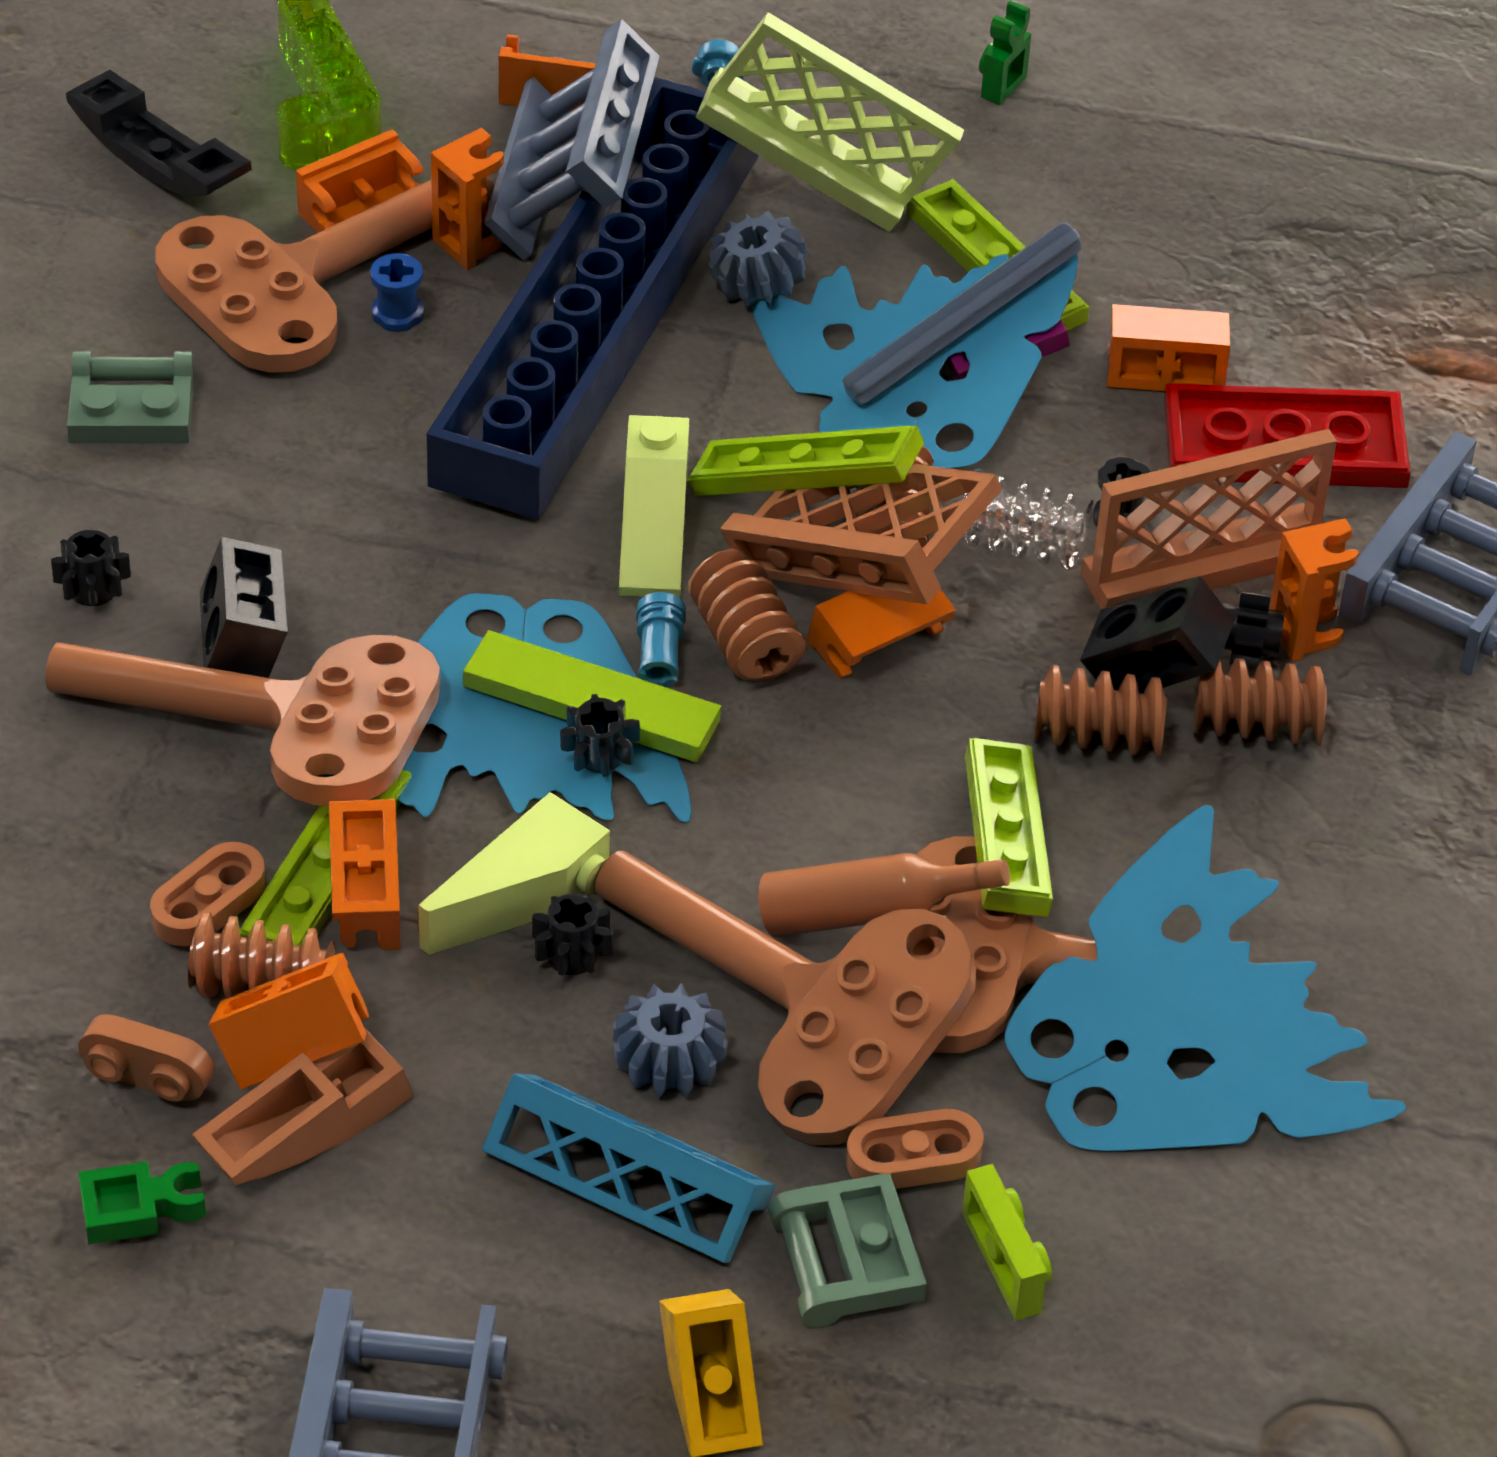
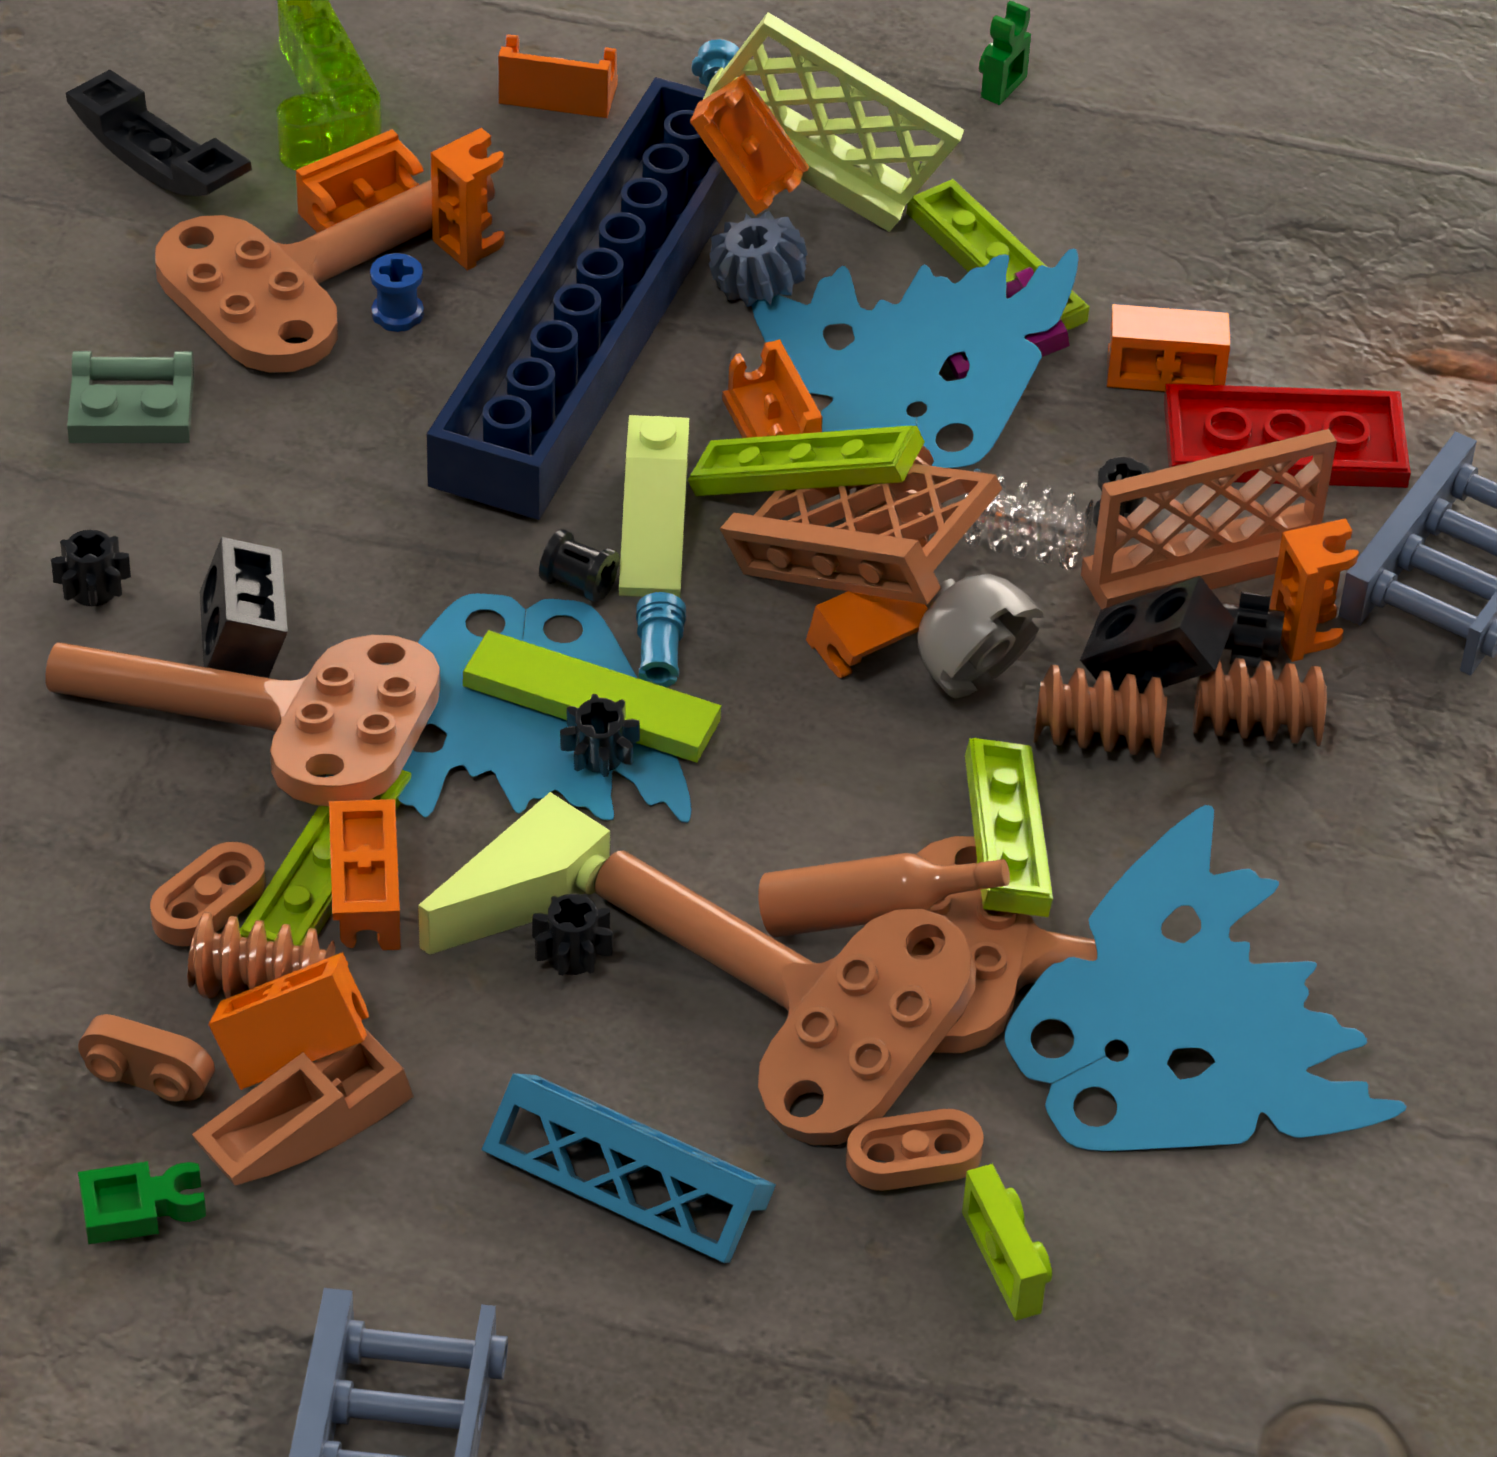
sand blue fence [484,19,660,260] -> none
sand blue gear [613,983,728,1099] -> none
yellow slope [659,1289,763,1457] -> none
nougat piece [689,548,806,682] -> none
sand green plate [767,1173,927,1328] -> none
sand blue axle [842,222,1082,405] -> none
none -> black bush [539,529,620,603]
none -> orange hinge [690,73,809,216]
none -> orange hinge [722,339,823,438]
none -> light grey cylinder [918,574,1043,699]

